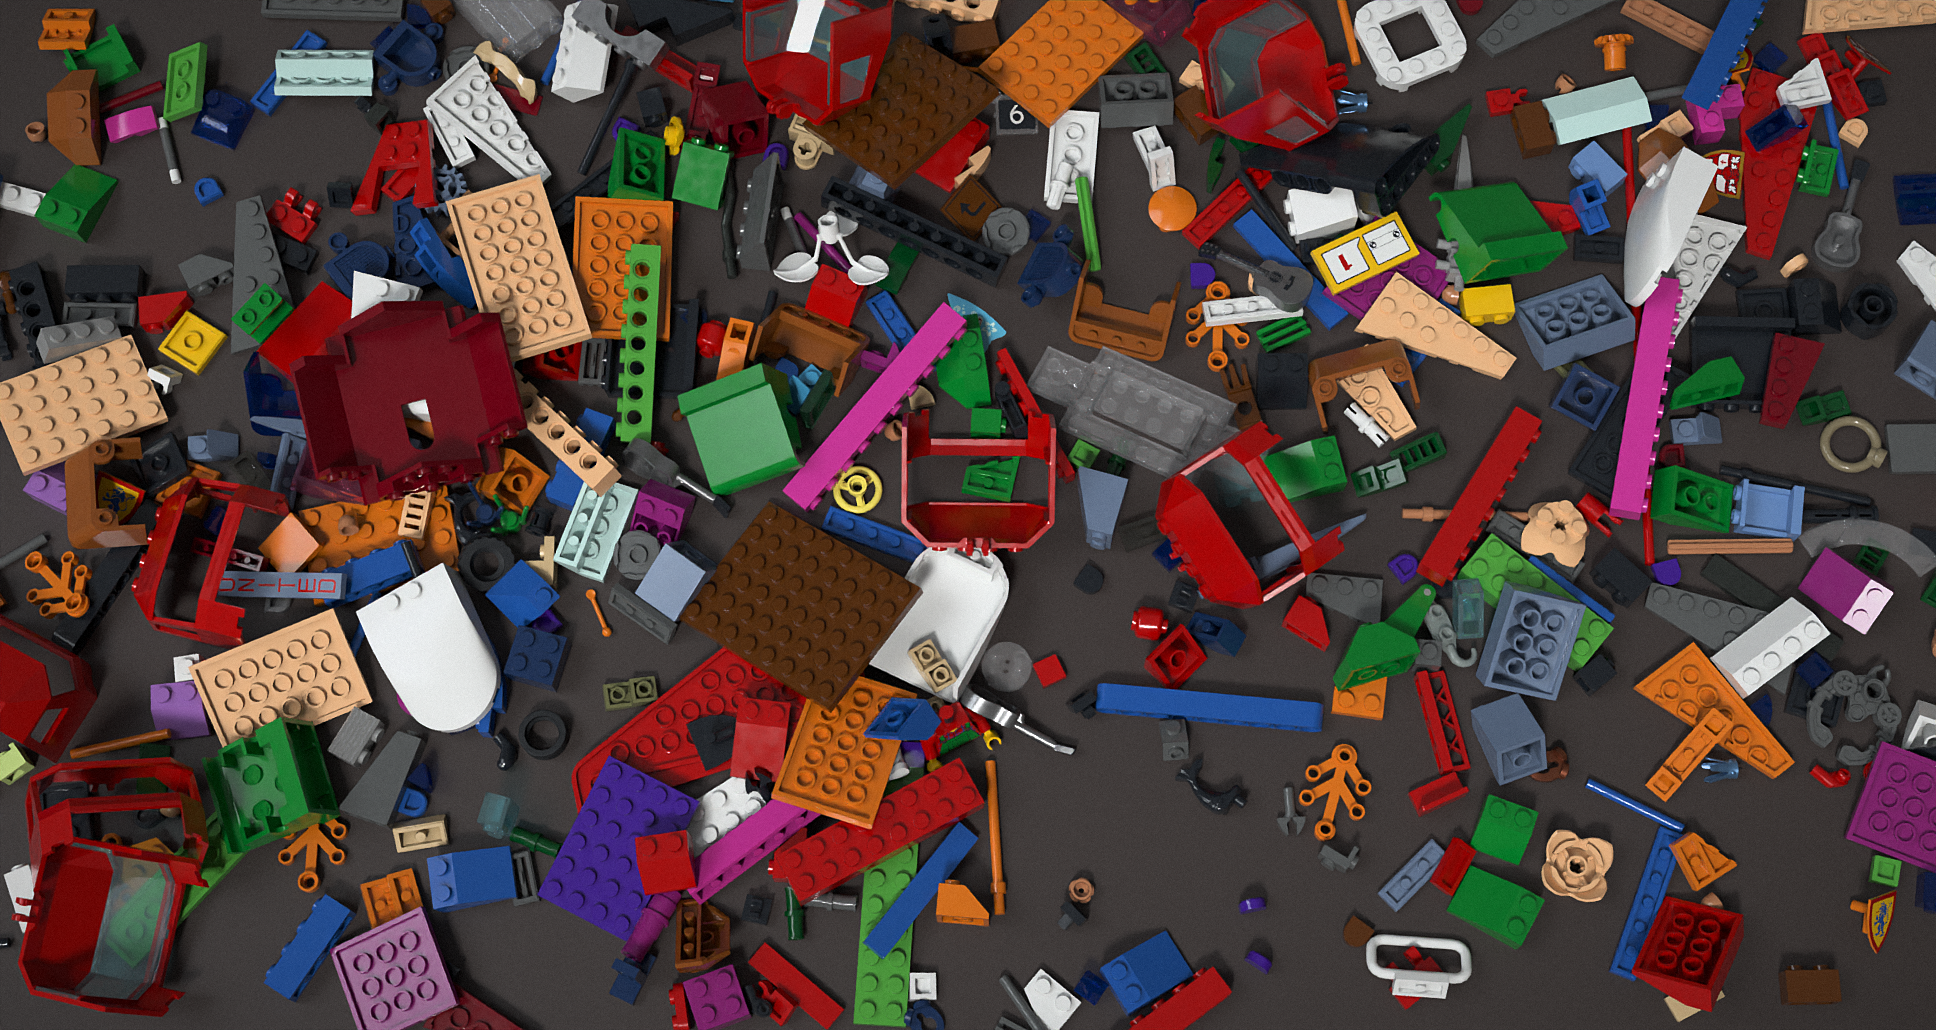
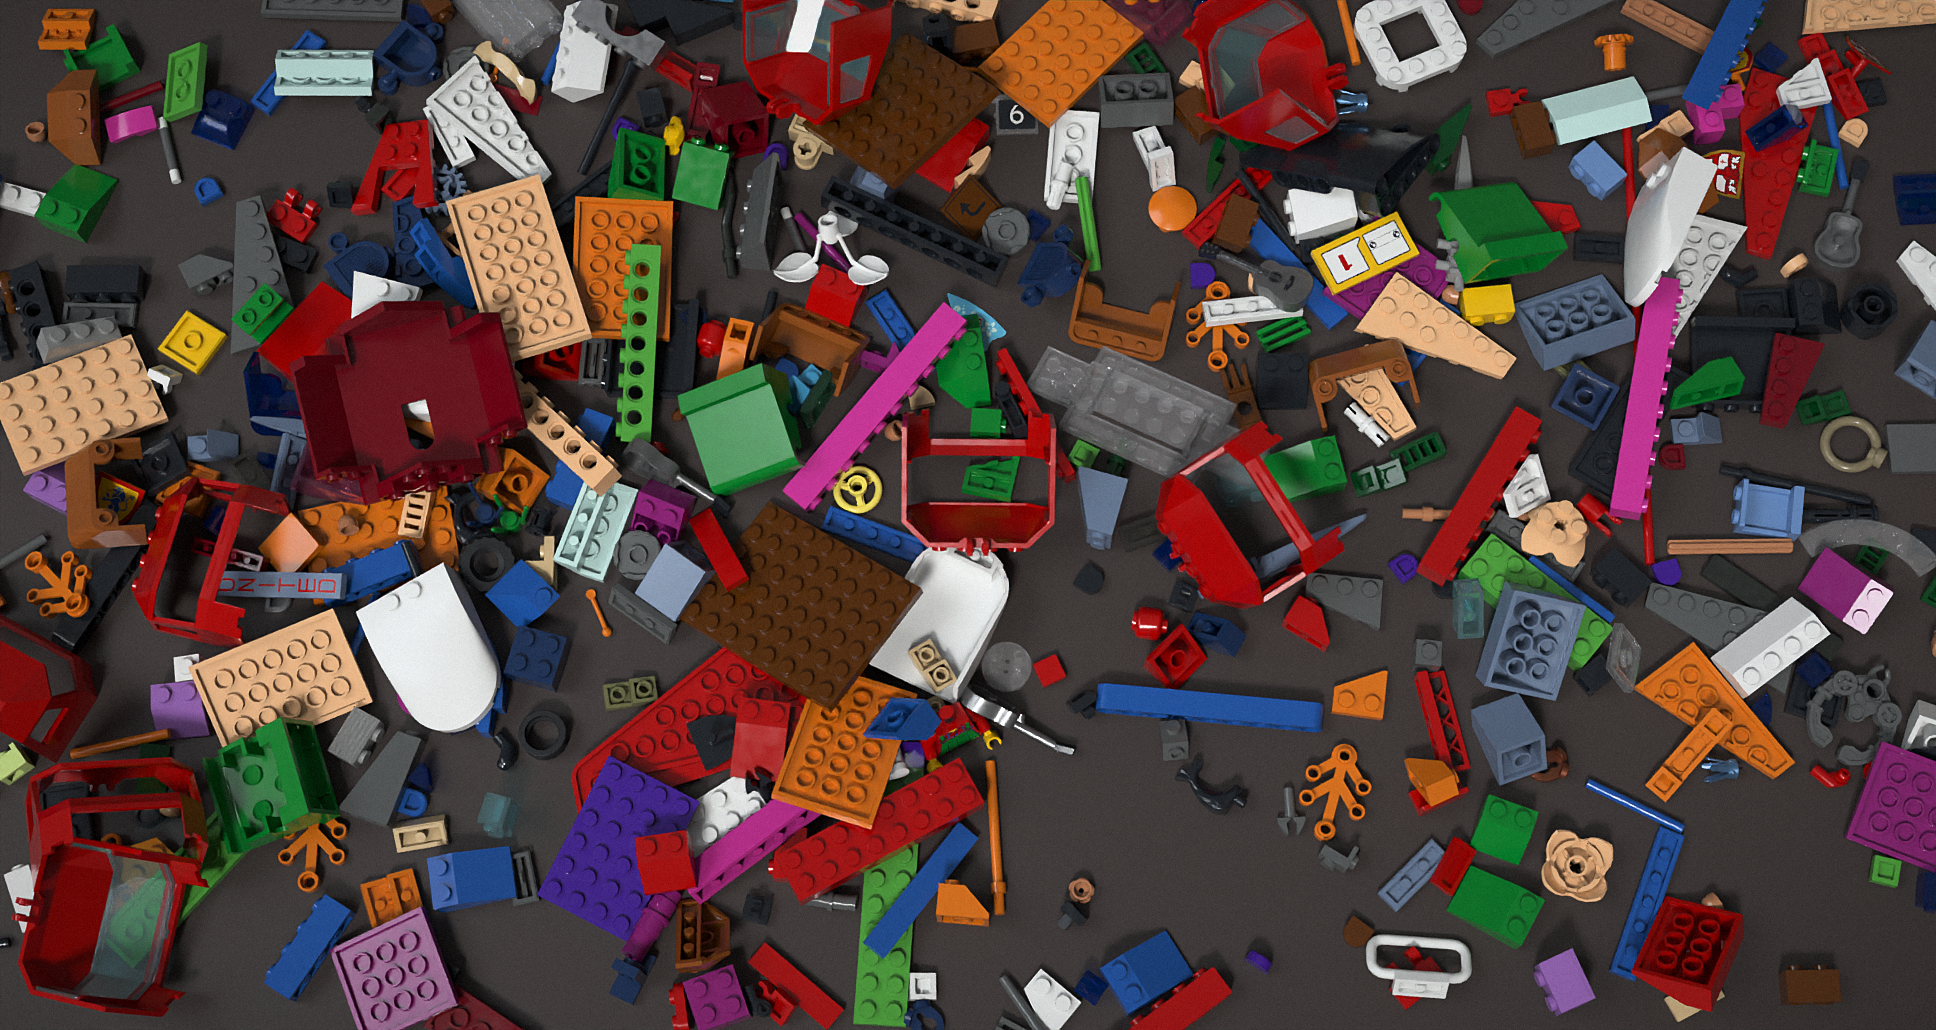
red slope [138,291,194,334] -> none
clear blue tile [370,25,393,49] -> none
dark green pin [510,825,563,859] -> none
dark purple tile [532,608,563,634] -> none
dark green pin [784,887,805,941] -> none
dark green slope [875,242,919,295] -> none
dark purple tile [1238,897,1267,915] -> none
green slope [1333,584,1477,692] -> none
nougat hinge [1555,73,1577,95] -> none
blue brick [1569,178,1611,235] -> none
green slope [1650,465,1734,533] -> none
orange wing [1669,832,1737,891] -> none
shield [1850,890,1897,954] -> none
none -> red slope [688,508,749,592]
none -> reddish brown brick [1211,193,1260,254]
none -> orange slope [1404,758,1459,807]
none -> white wing [1503,454,1551,518]
none -> medium lavender slope [1533,948,1596,1016]
none -> clear tile [1606,623,1642,693]

